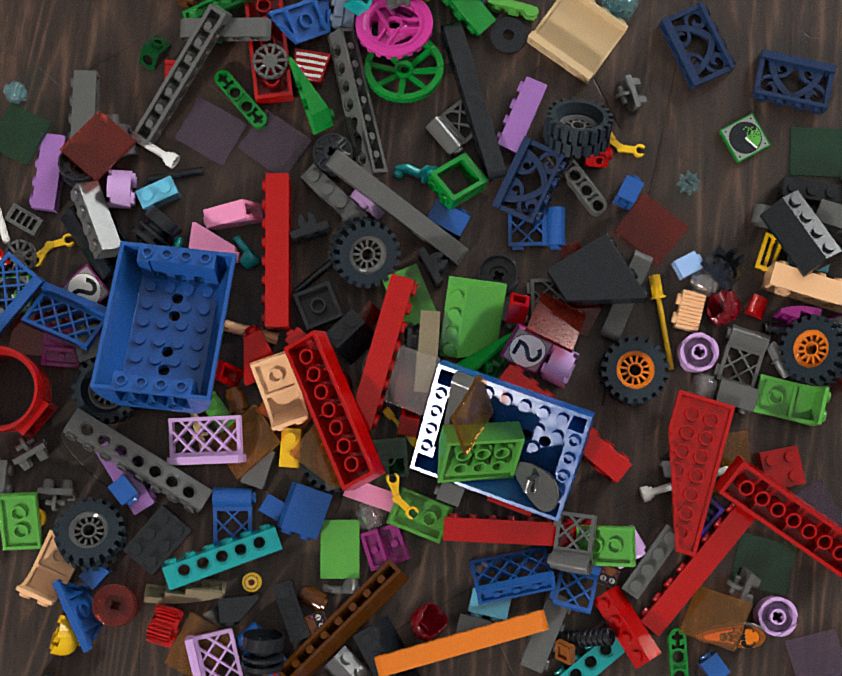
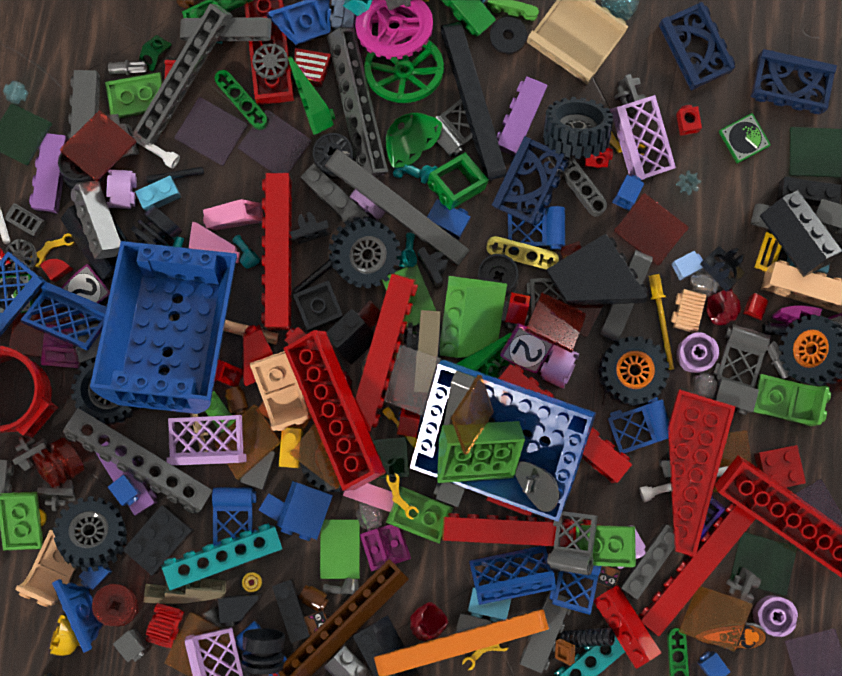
none -> clear red wheel [32,437,84,489]
none -> red brick [40,259,73,283]
none -> bright green tile [105,72,163,118]
none -> flat silver axle [108,60,147,75]
none -> dark grey brick [113,628,150,662]
none -> green piece [386,112,442,168]
none -> teal bar [396,233,417,268]
none -> yellow piece [462,644,509,670]
none -> light yellow beam [486,236,559,270]
none -> blue piece [608,397,670,453]
none -> lavender fence [610,95,676,180]
none -> red brick [676,105,702,136]

